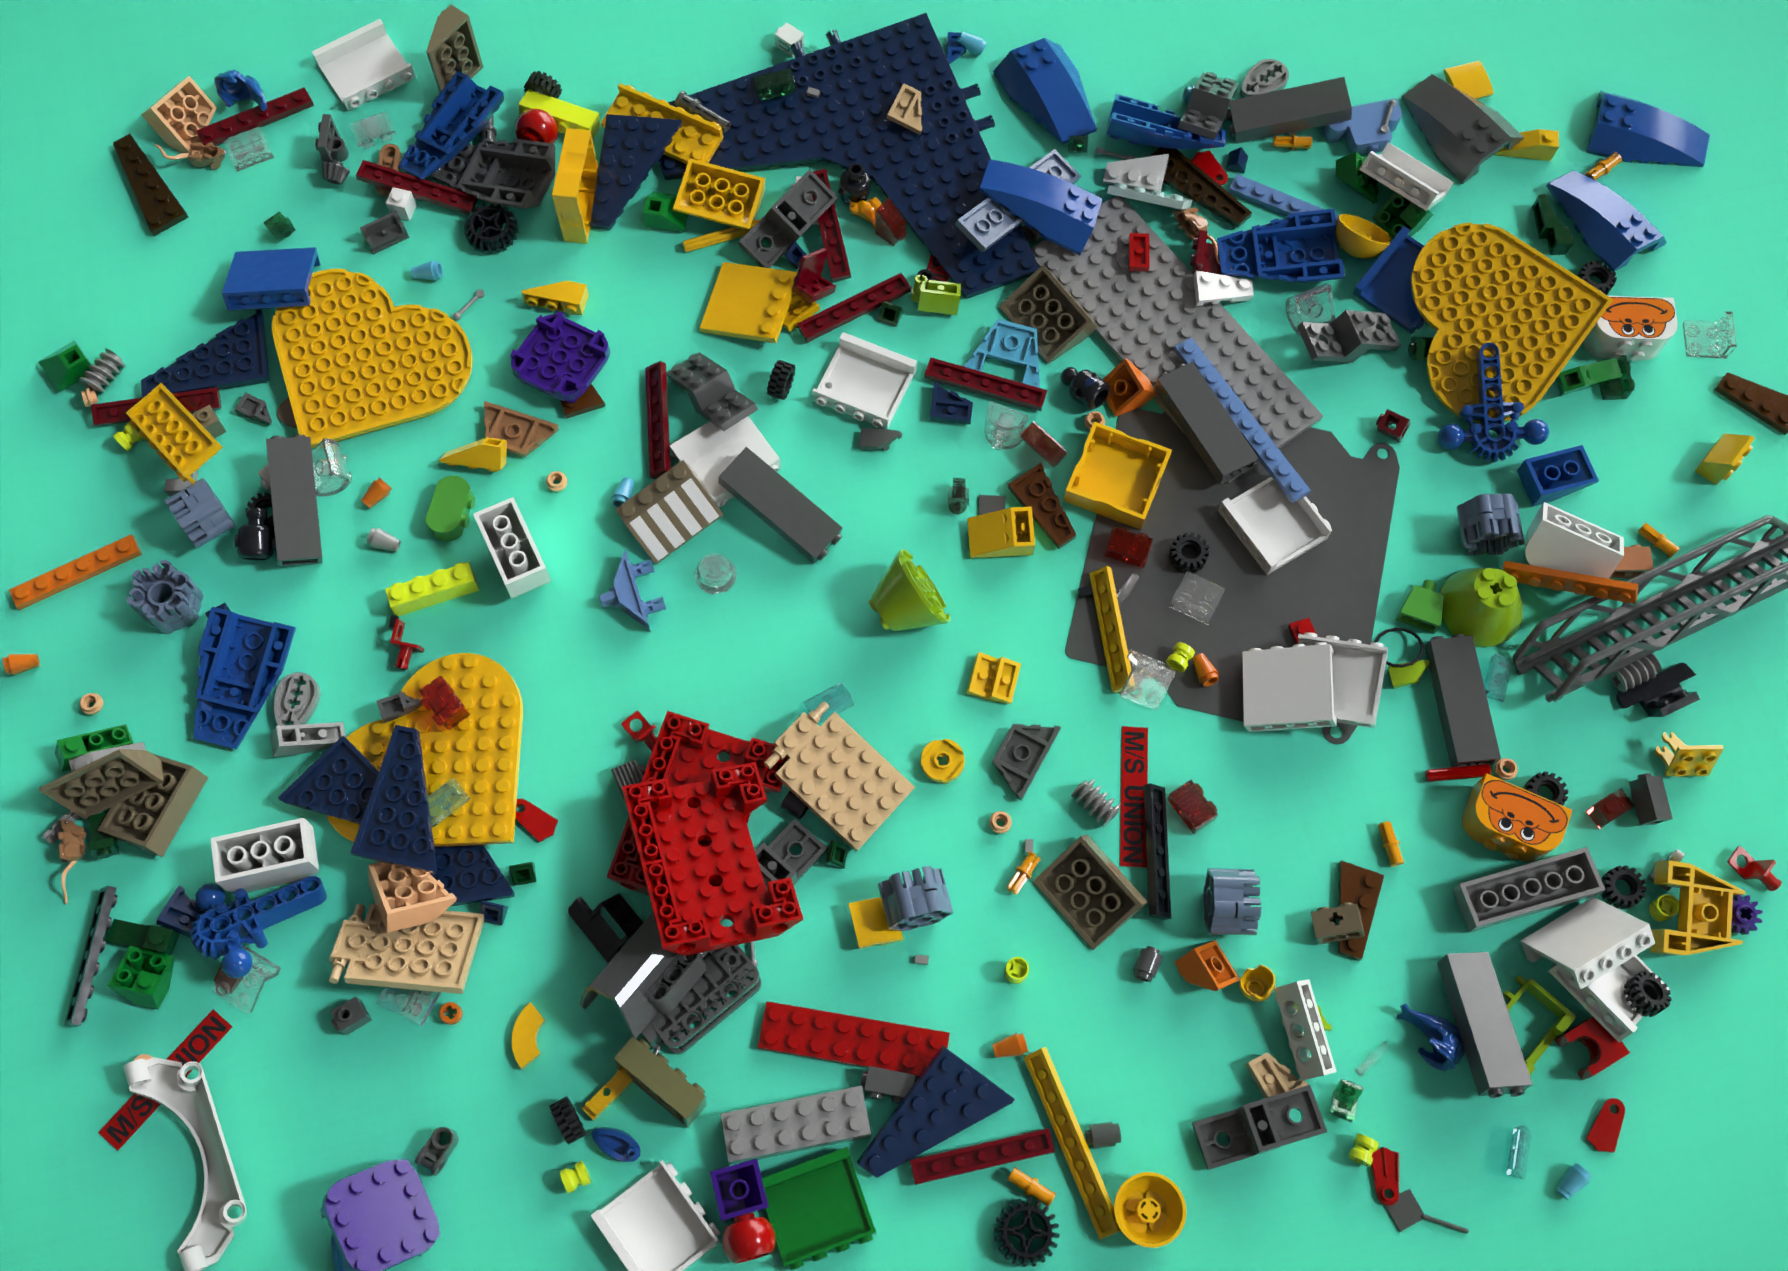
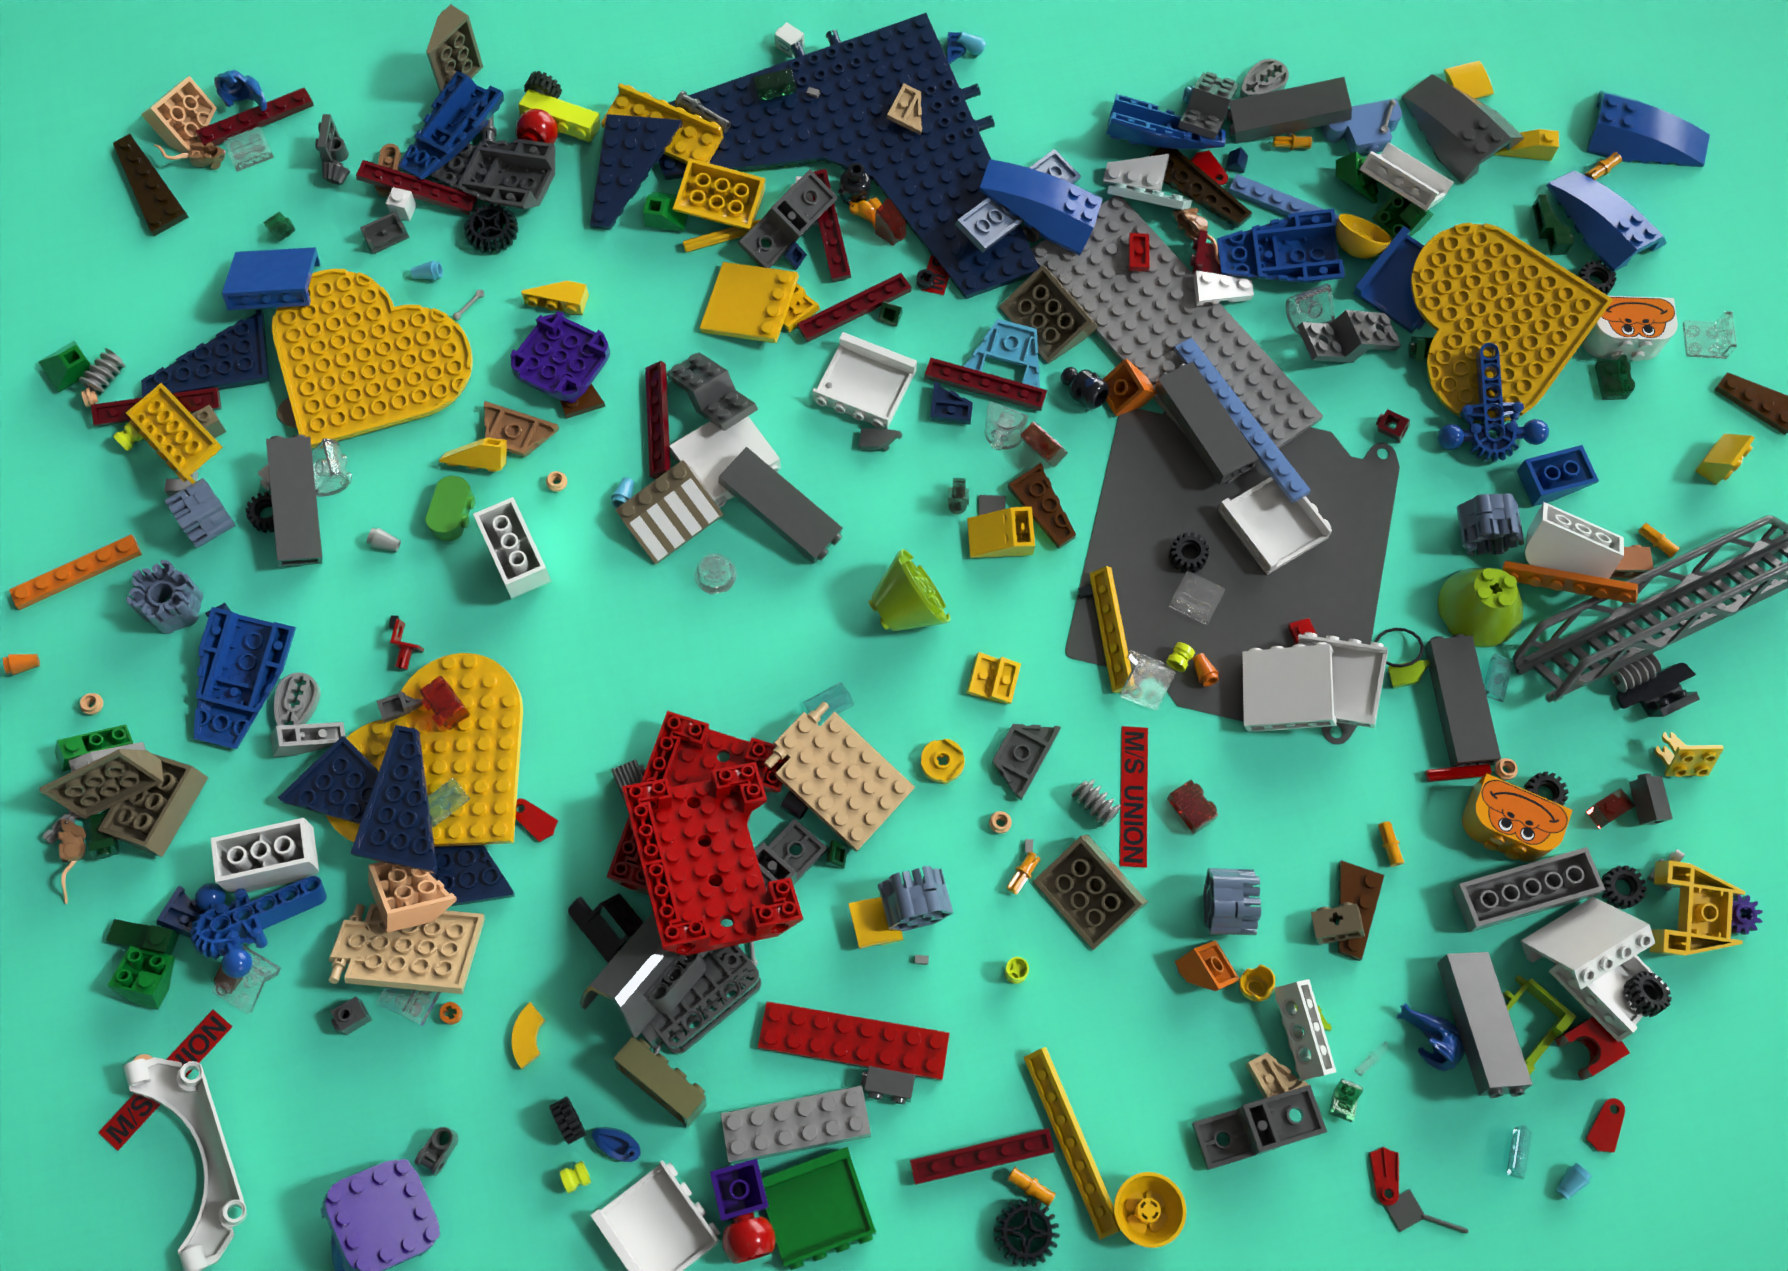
black plate [64,886,118,1027] -> none
dark grey slope [235,392,272,425] -> none
black piece [235,508,276,560] -> none
white panel [312,19,416,111] -> none
clear brick [349,111,395,149] -> none
orange cone [361,477,392,509] -> none
neon yellow brick [385,562,479,616] -> none
dark blue slope [481,901,508,926] -> none
dark green slope [509,862,537,886] -> none
yellow tile [552,128,599,244] -> none
yellow piece [582,1067,633,1121] -> none
medium blue connector [599,550,666,632] -> none
red bracket [621,711,657,751] -> none
black tyre [767,360,796,400] -> none
dark red bracket [792,248,836,303] -> none
dark blue wing [857,1045,1015,1178] -> none
lime hinge [910,275,961,315] -> none
orange cone [992,1033,1028,1058] -> none
blue wedge [993,38,1097,145] -> none
yellow tile [1063,421,1172,530] -> none
clear green bracket [1068,135,1088,153] -> none
light nougat plate [1084,411,1105,430] -> none
dark grey brick [1085,1122,1121,1149] -> none
light grey hinge [1096,147,1135,160] -> none
clear red brick [1104,527,1153,568] -> none
clear piece [1117,573,1140,606] -> none
dark grey brick [1133,946,1162,982] -> none
black plate [1144,783,1171,920] -> none
neon yellow wheel [1348,1134,1379,1167] -> none
bright green torso [1395,580,1444,634] -> none
green slope [1556,358,1623,396] -> none
neon yellow wheel [1649,894,1680,922] -> none
red bracket [1727,846,1781,891] -> none

